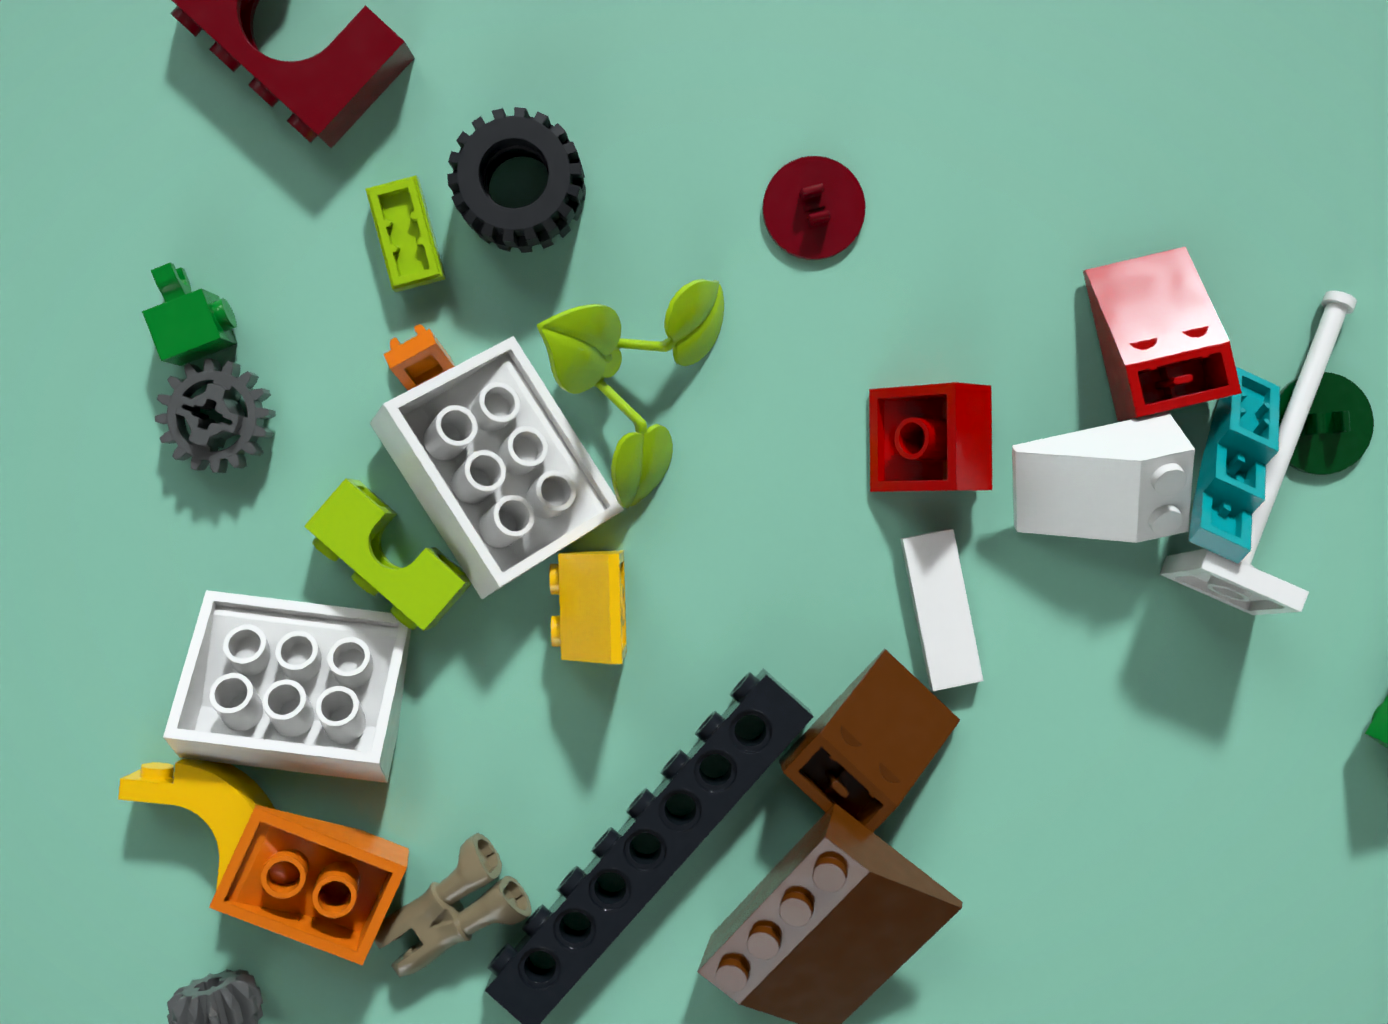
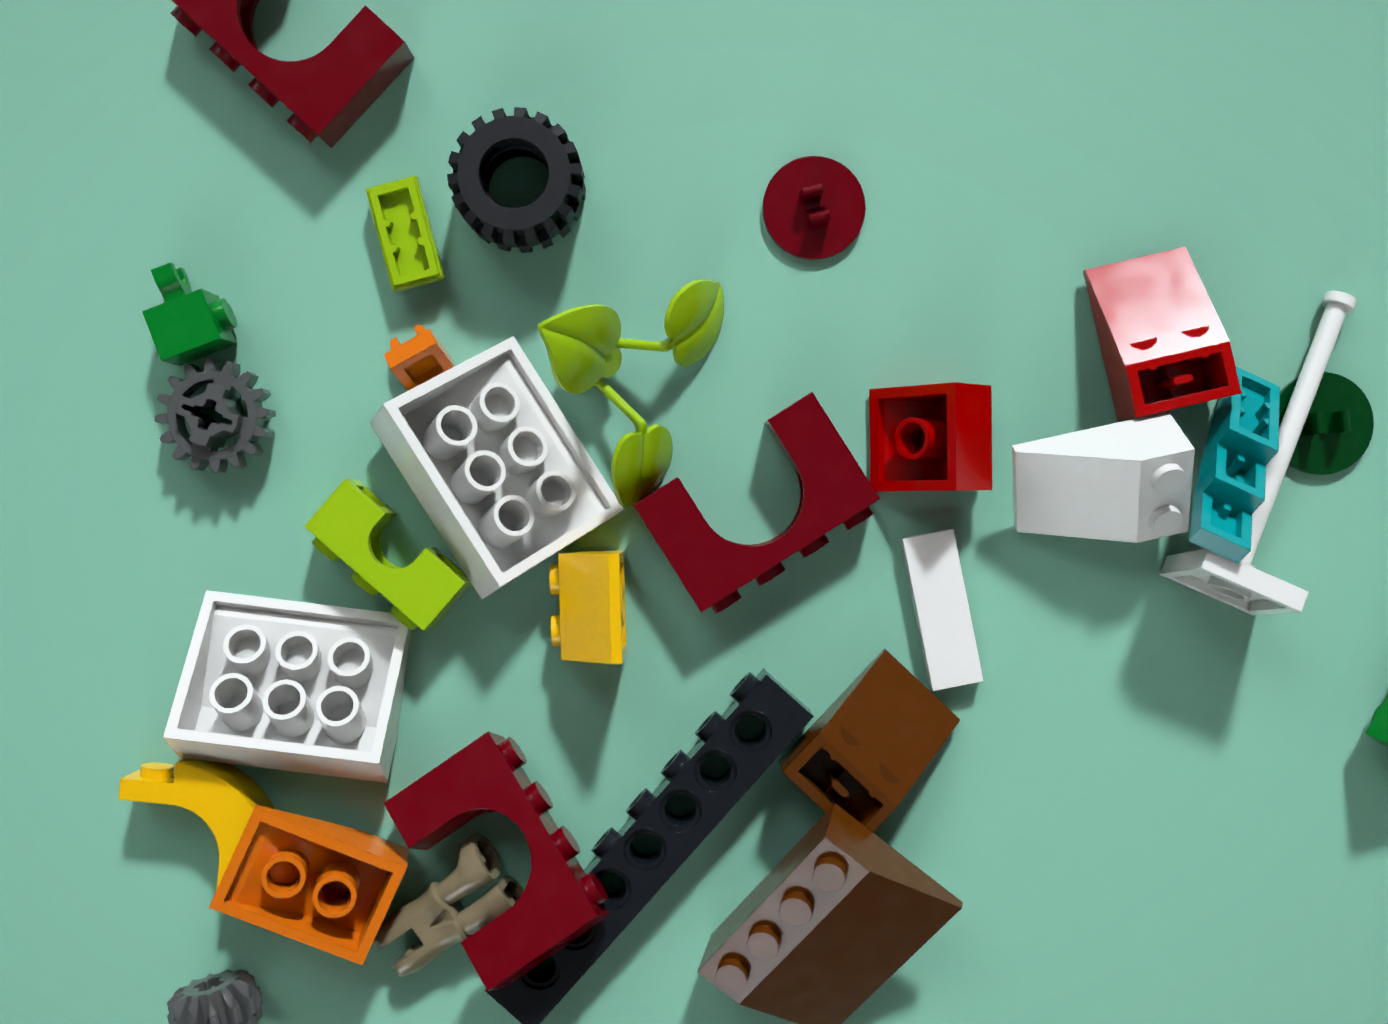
none -> dark red arch [384,731,610,991]
none -> dark red arch [633,392,880,614]

